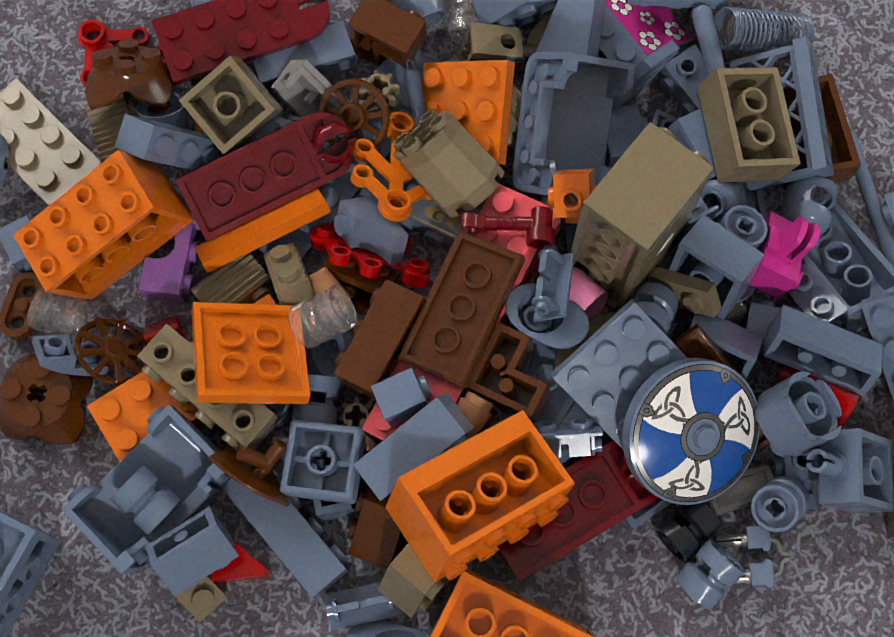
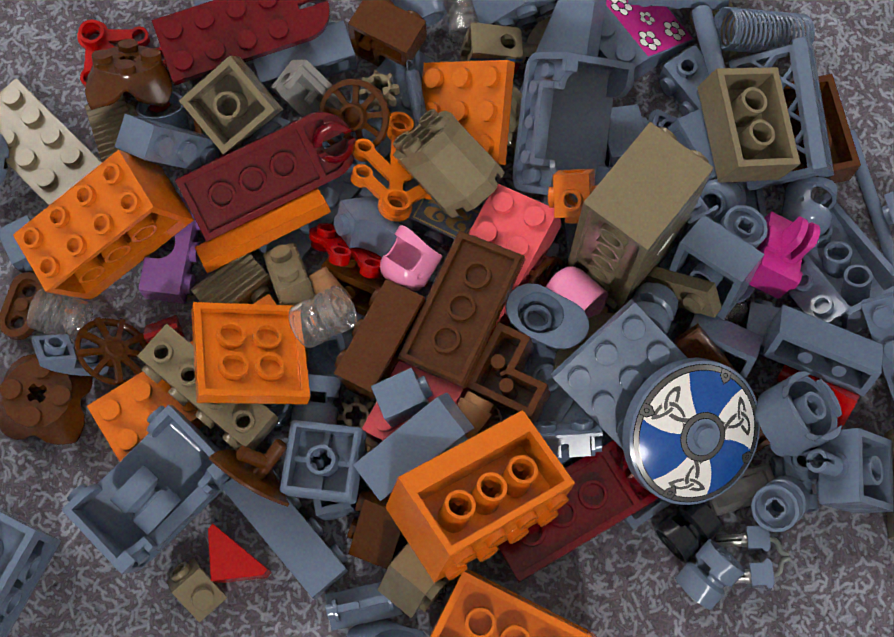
sand blue brick [145,506,239,596] -> none
dark red brick [460,206,556,249] -> none
sand blue hinge [532,245,575,322] -> none
sand blue tile [612,40,680,111] -> none
none -> bright pink helmet [380,225,443,292]

